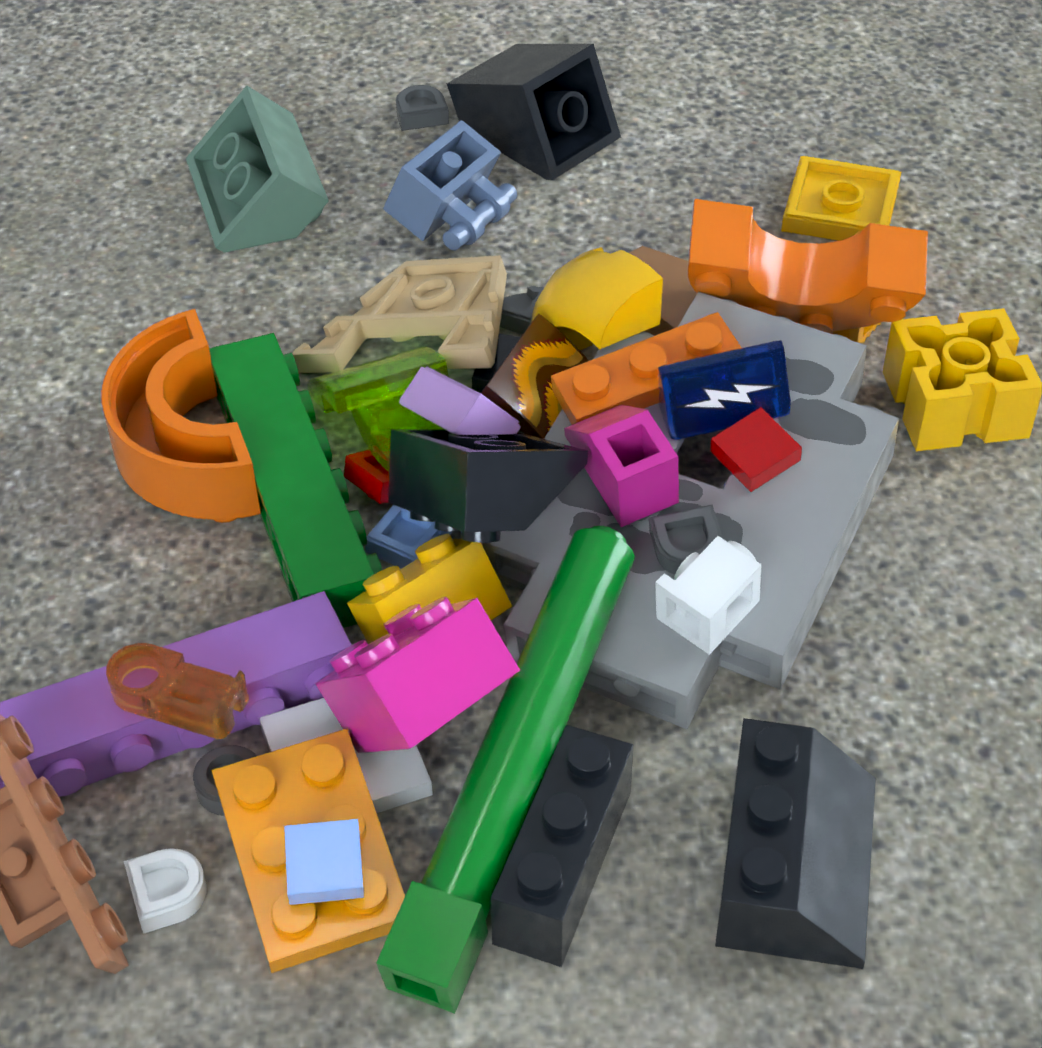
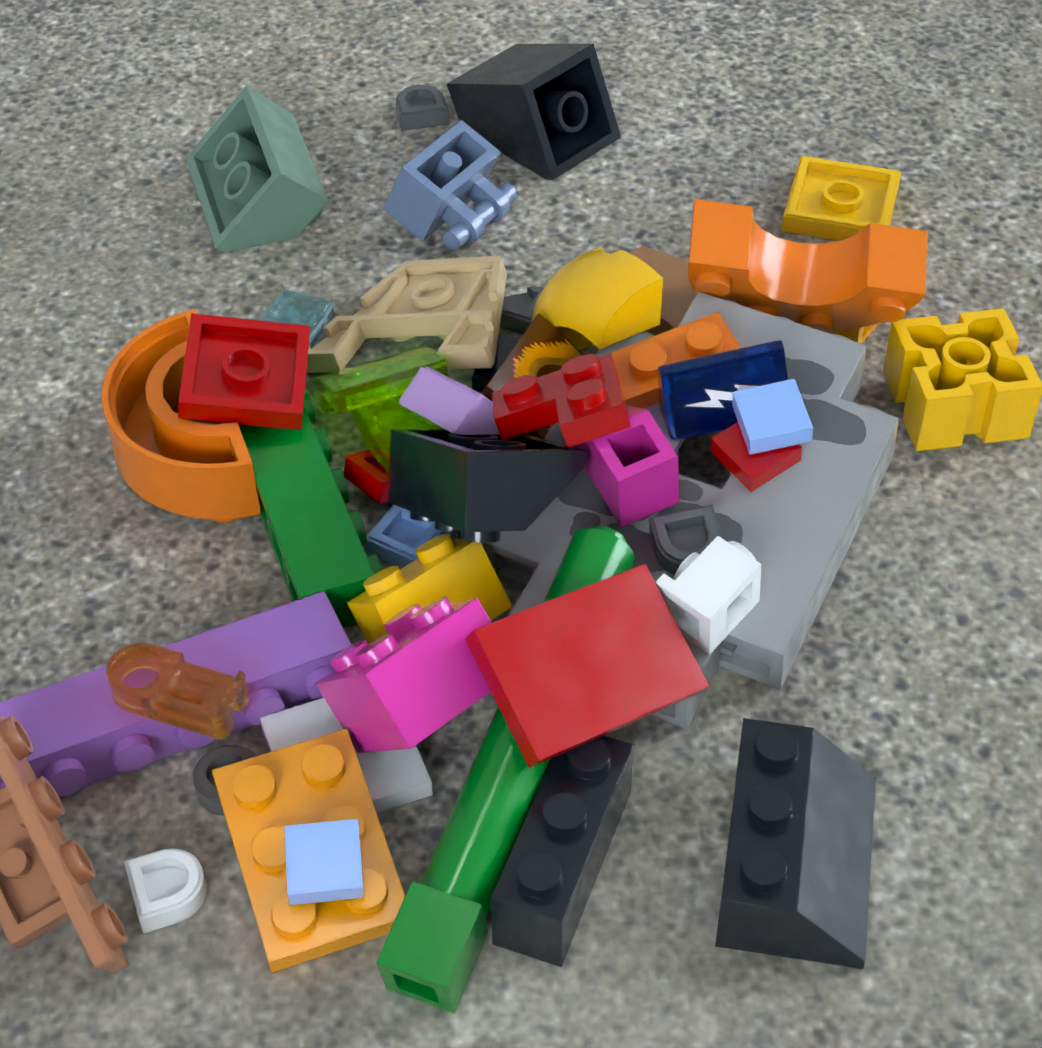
none -> red plate [178,313,311,430]
none -> clear light blue tile [261,289,334,349]
none -> tile [465,564,709,768]
none -> red plate [492,353,631,448]
none -> light blue tile [732,379,813,455]

